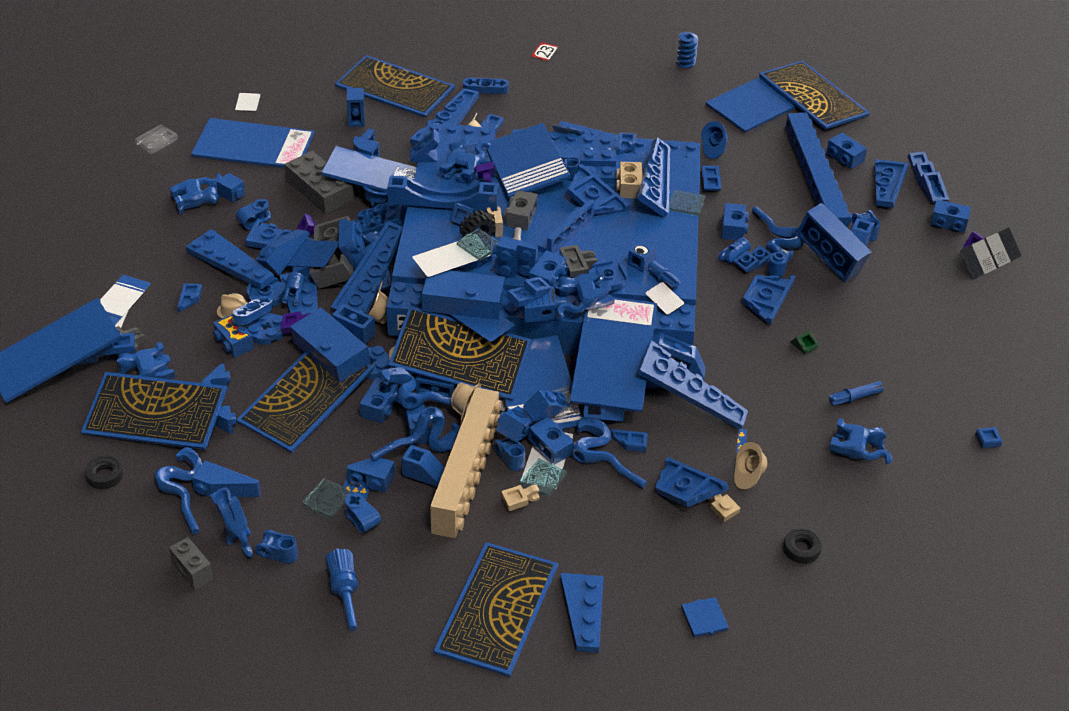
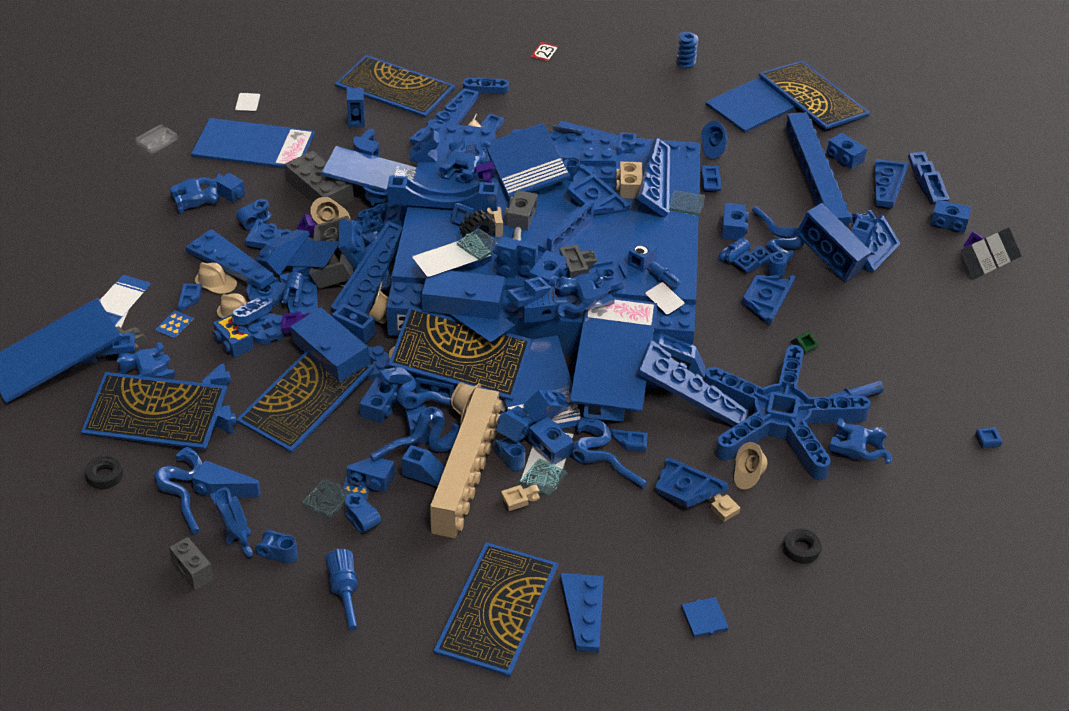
none -> blue sticker [155,310,194,338]
none -> tan piece [195,262,237,294]
none -> tan piece [311,197,350,224]
none -> blue beam [704,345,871,480]
none -> blue wing [864,214,901,272]

